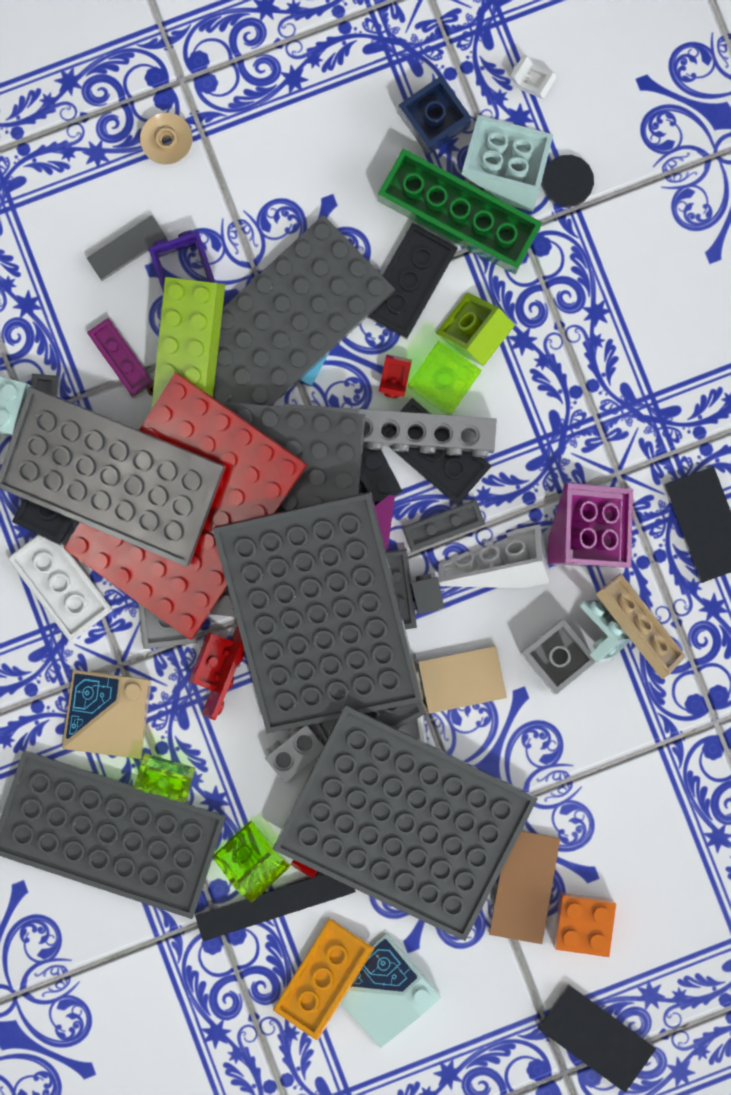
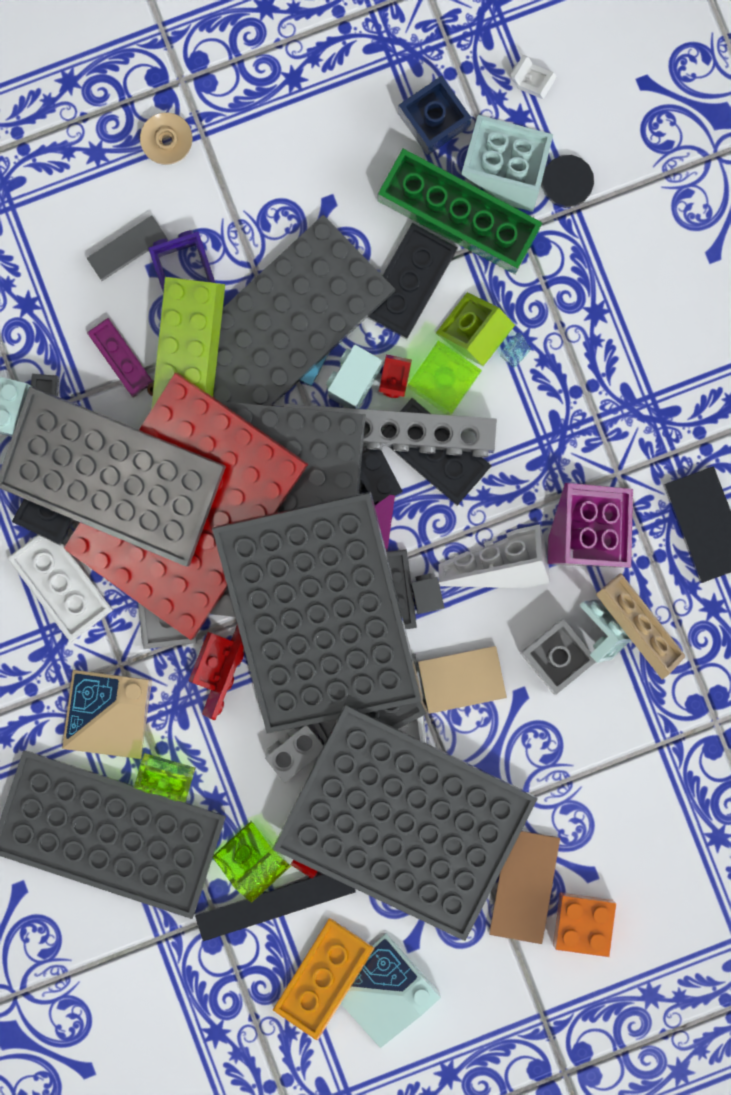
dark grey tile [402,500,485,552] -> none
black tile [537,984,656,1093] -> none
none -> light aqua brick [326,345,383,409]
none -> clear light blue slope [500,333,531,368]

